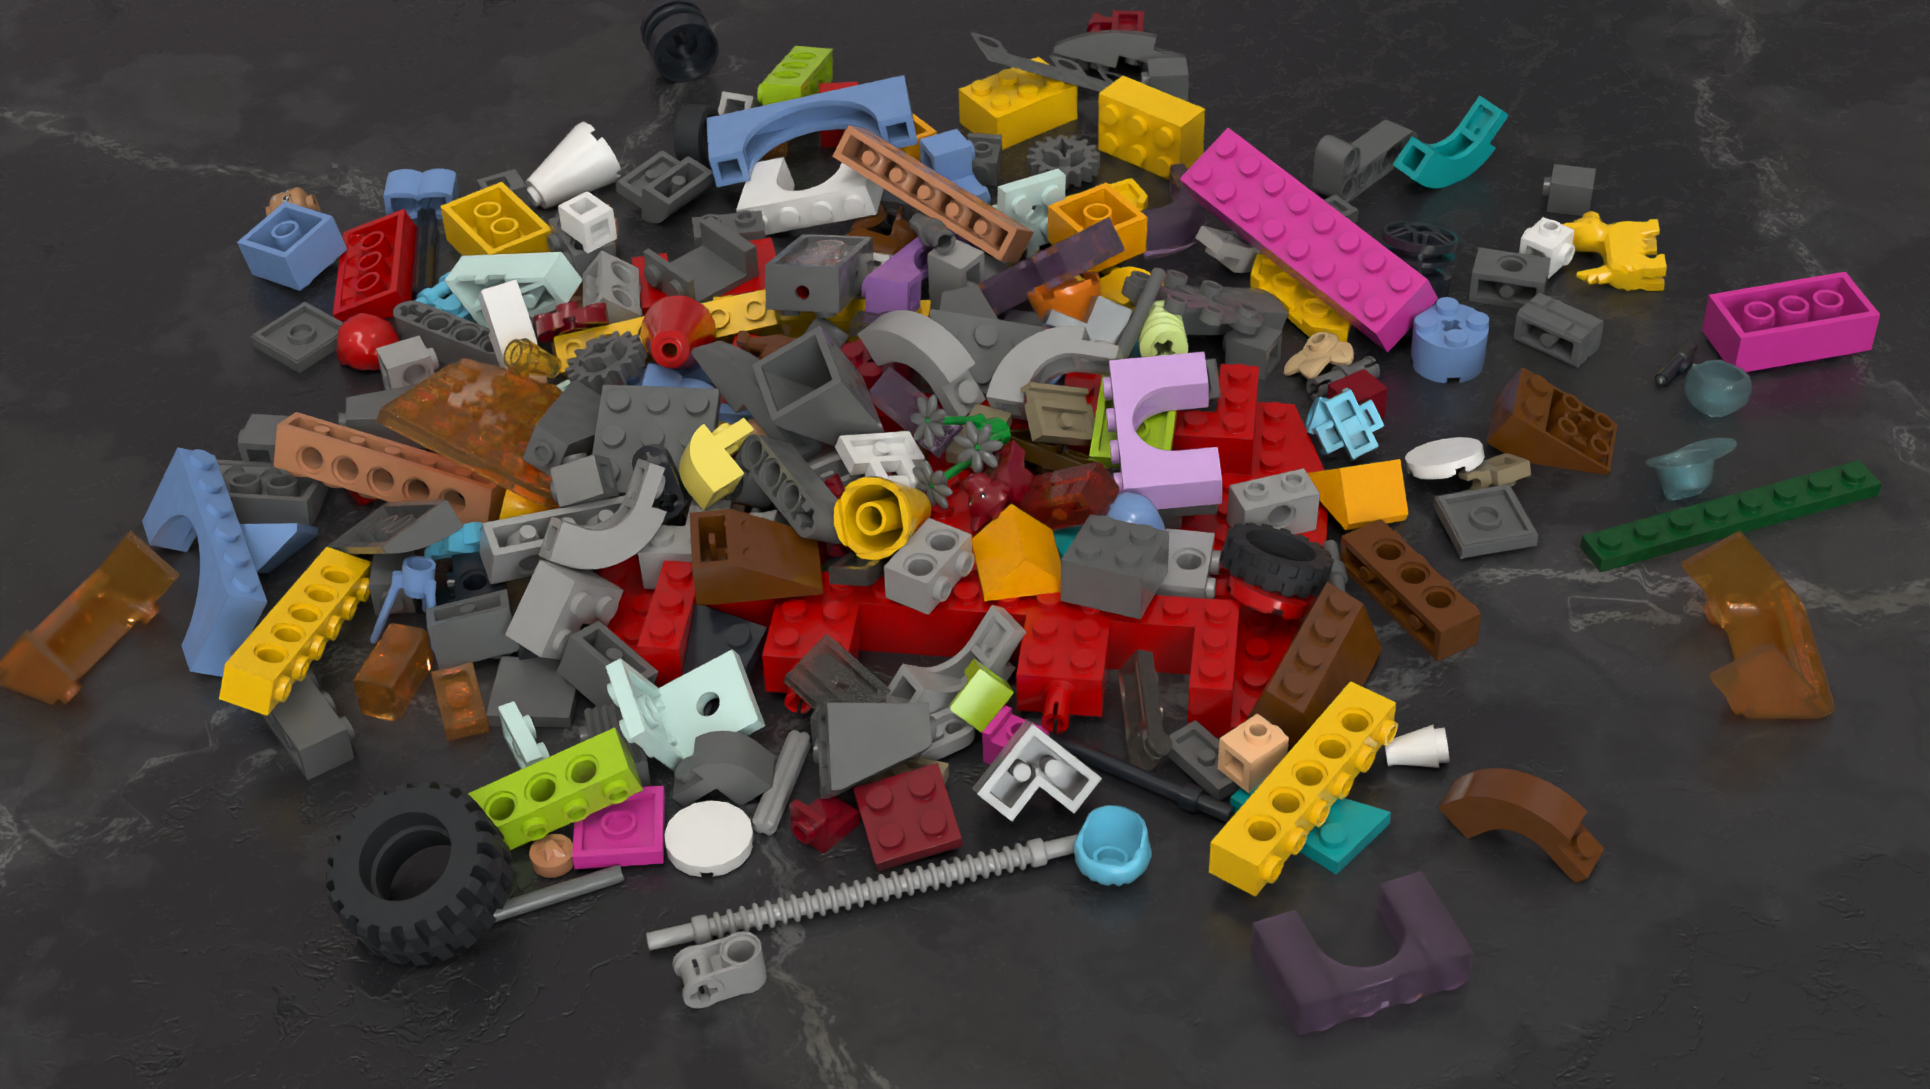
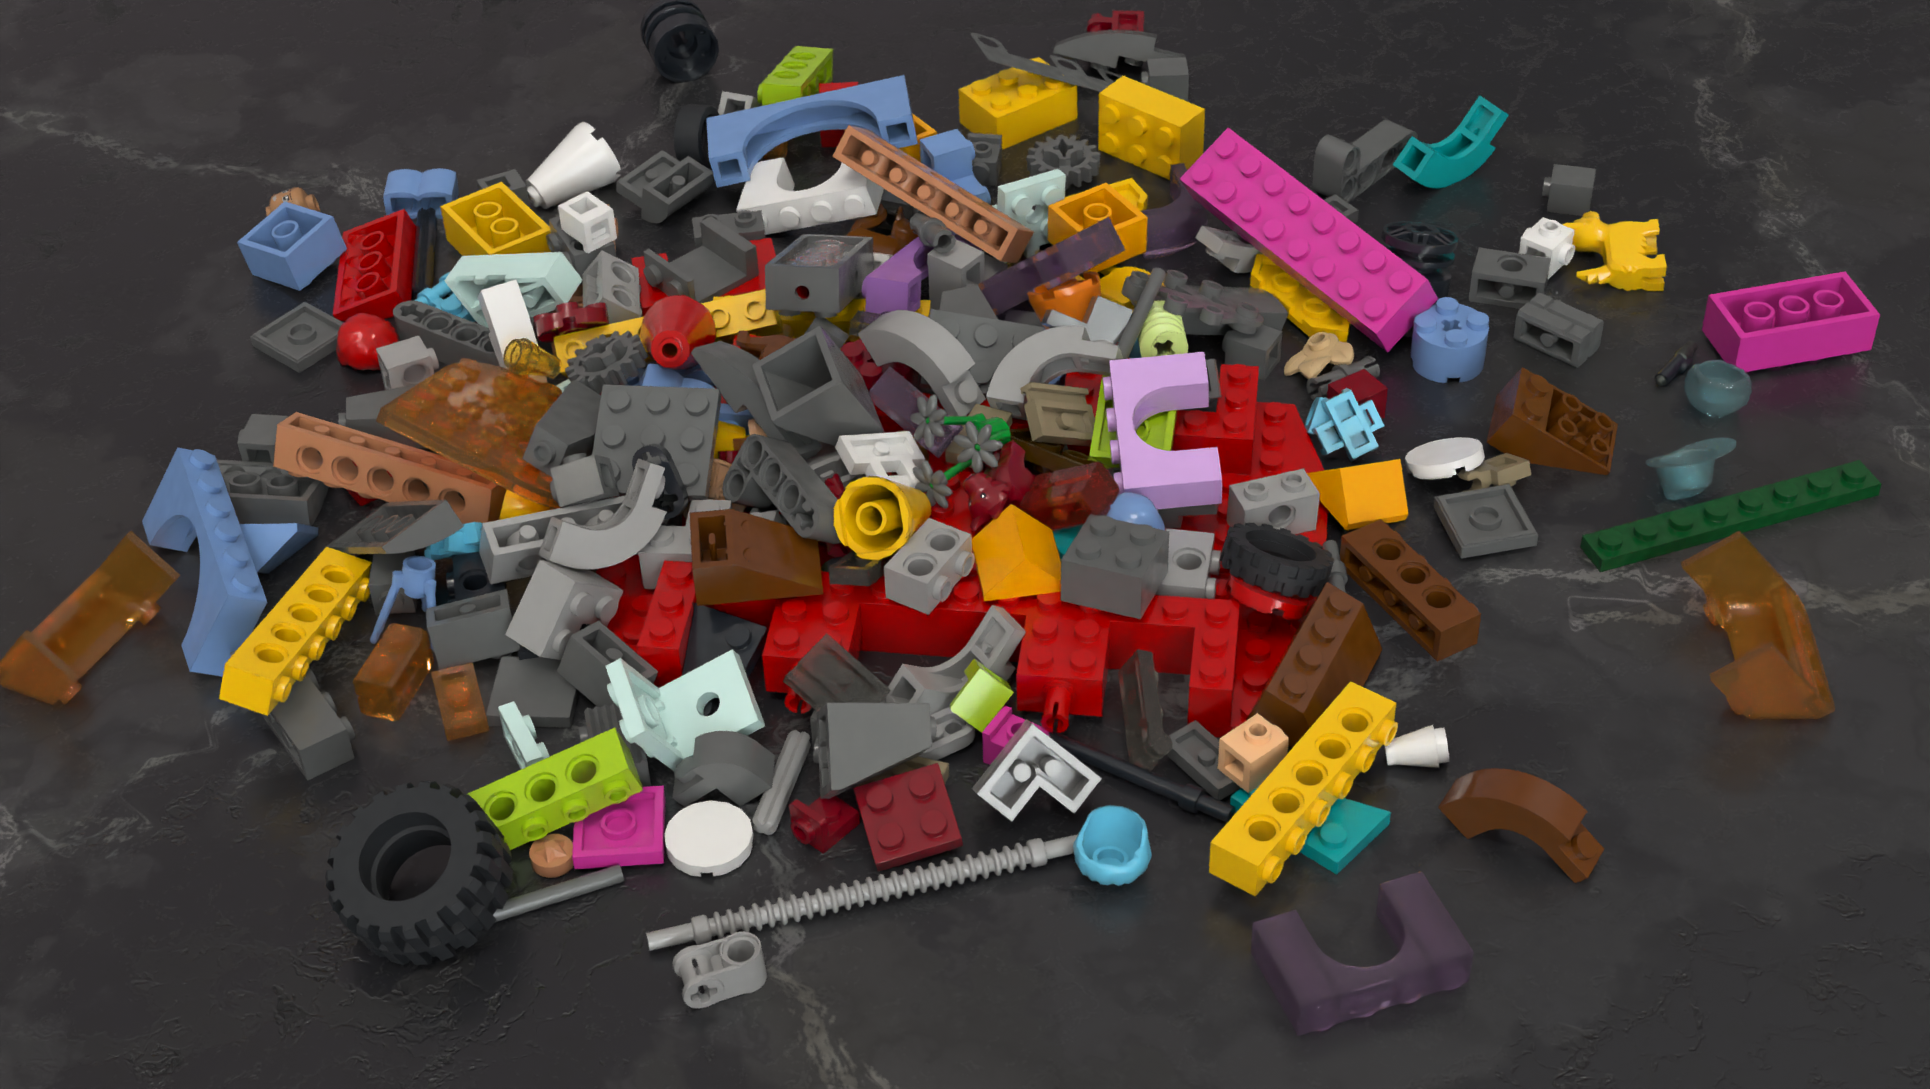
light yellow brick [679,418,754,511] -> none

